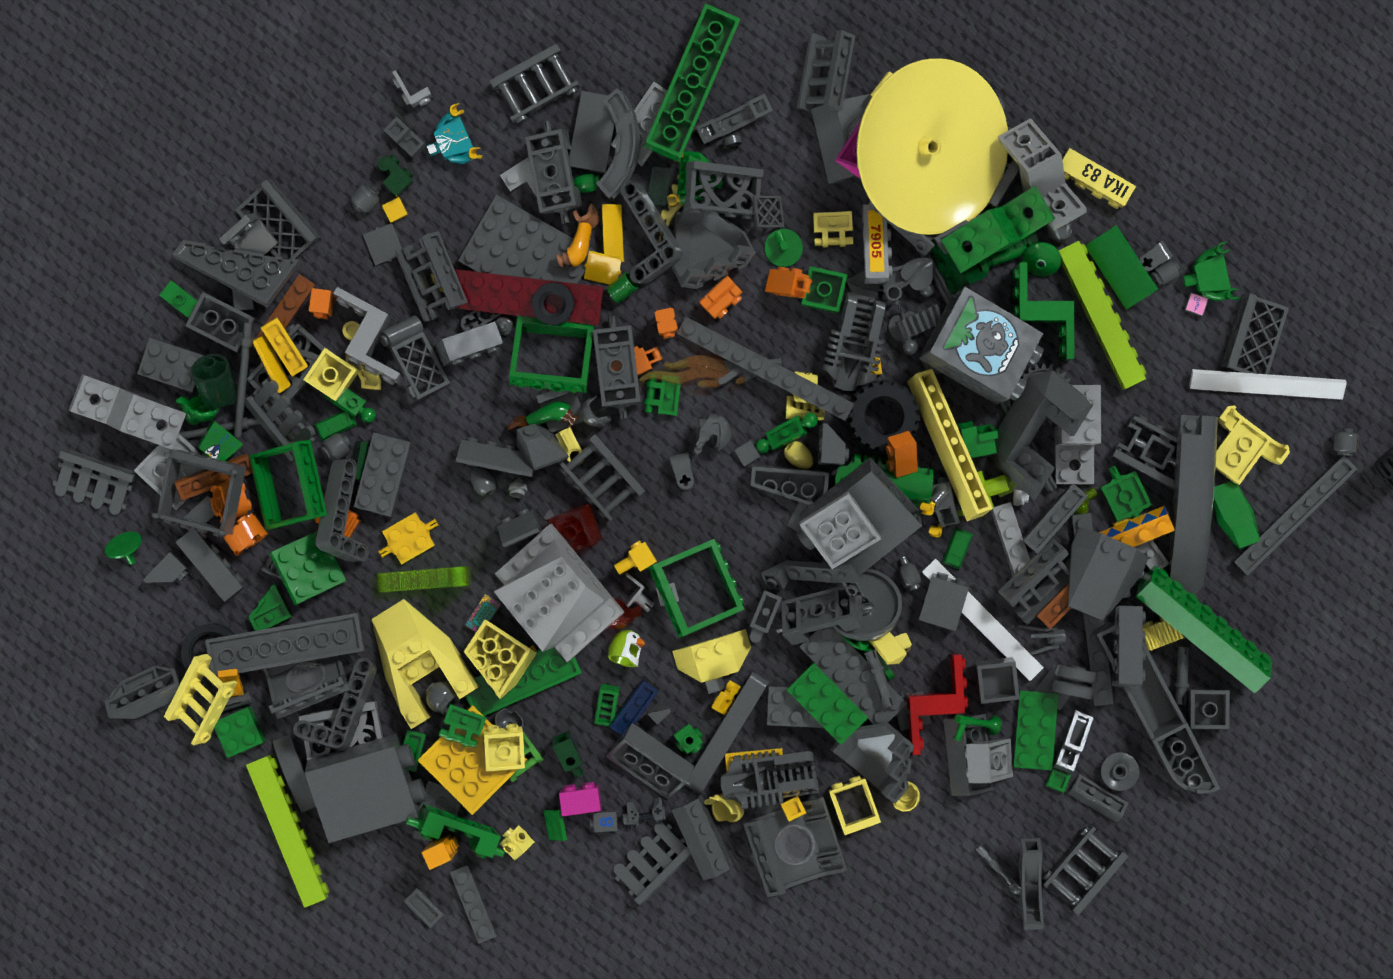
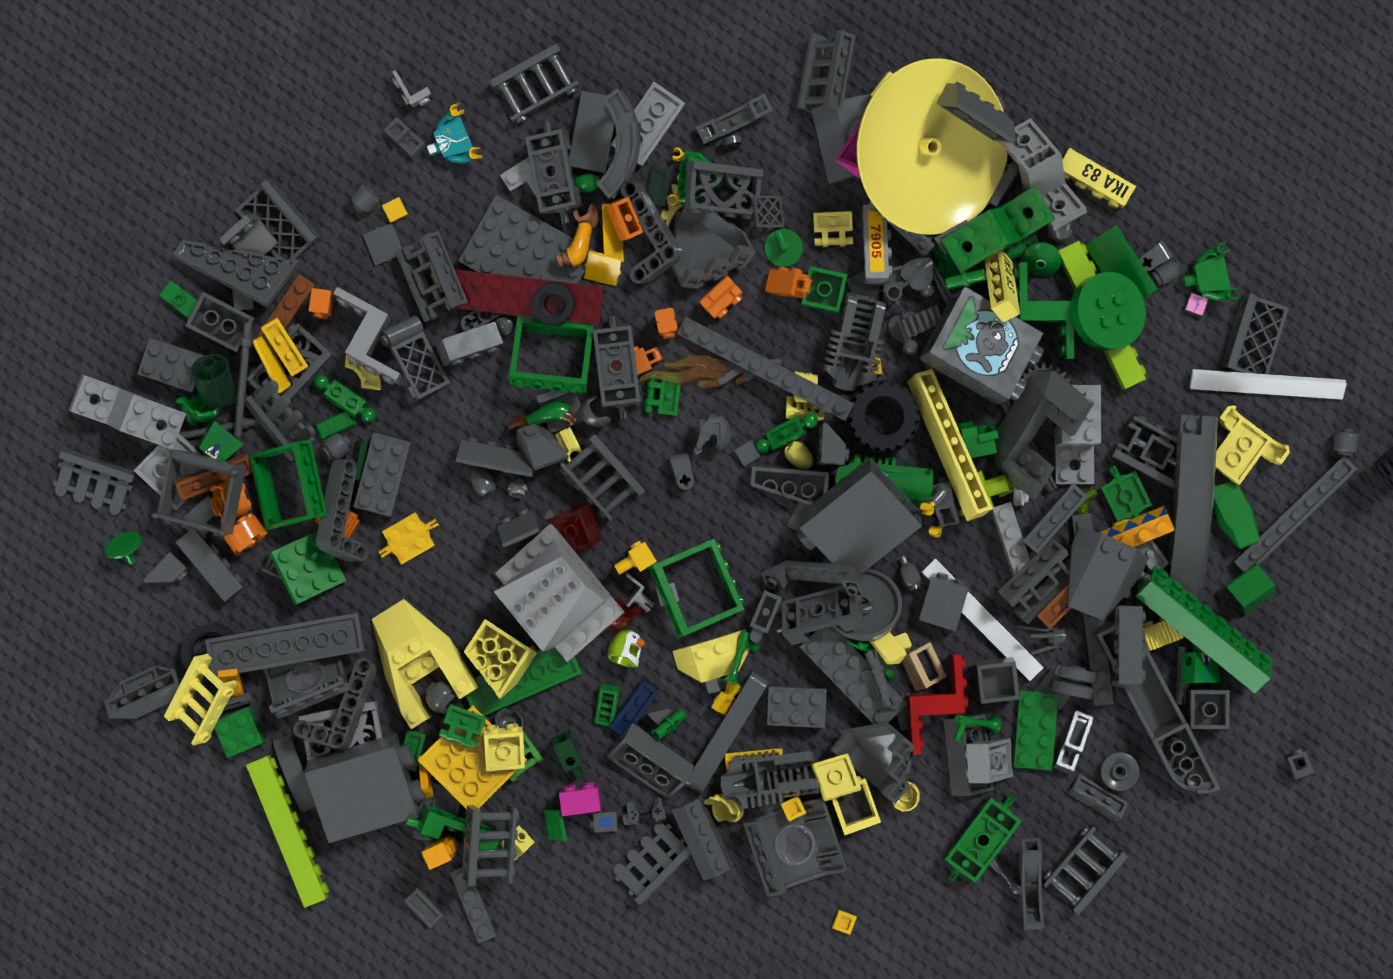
green wing [248,584,292,631] -> none
light yellow slope [303,348,359,401] -> none
light yellow tile [342,321,360,340] -> none
clear neon green beam [377,566,472,593] -> none
dark green brick [378,154,414,198] -> none
tile [465,593,502,633] -> none
green piece [607,272,638,303] -> none
green brick [644,3,740,162] -> none
green brick [674,723,703,754] -> none
green plate [786,662,868,745] -> none
light grey plate [799,491,881,569] -> none
orange brick [886,431,918,478] -> none
green tile [942,527,973,570] -> none
green tile [1045,768,1071,793] -> none
none -> light orange tile [418,756,434,798]
none -> dark grey fence [462,804,519,886]
none -> orange brick [605,197,643,241]
none -> green pin [652,709,686,741]
none -> green piece [721,631,759,686]
none -> light yellow plate [811,753,861,801]
none -> yellow tile [832,909,857,935]
none -> tan tile [901,642,947,691]
none -> dark grey slope [936,82,1016,143]
none -> green brick [943,794,1022,883]
none -> green pin [945,269,986,289]
none -> light yellow brick [984,250,1020,322]
none -> green brick [1070,272,1146,351]
none -> green torso [1181,644,1221,684]
none -> green slope [1226,563,1276,615]
none -> dark grey brick [1288,748,1316,779]

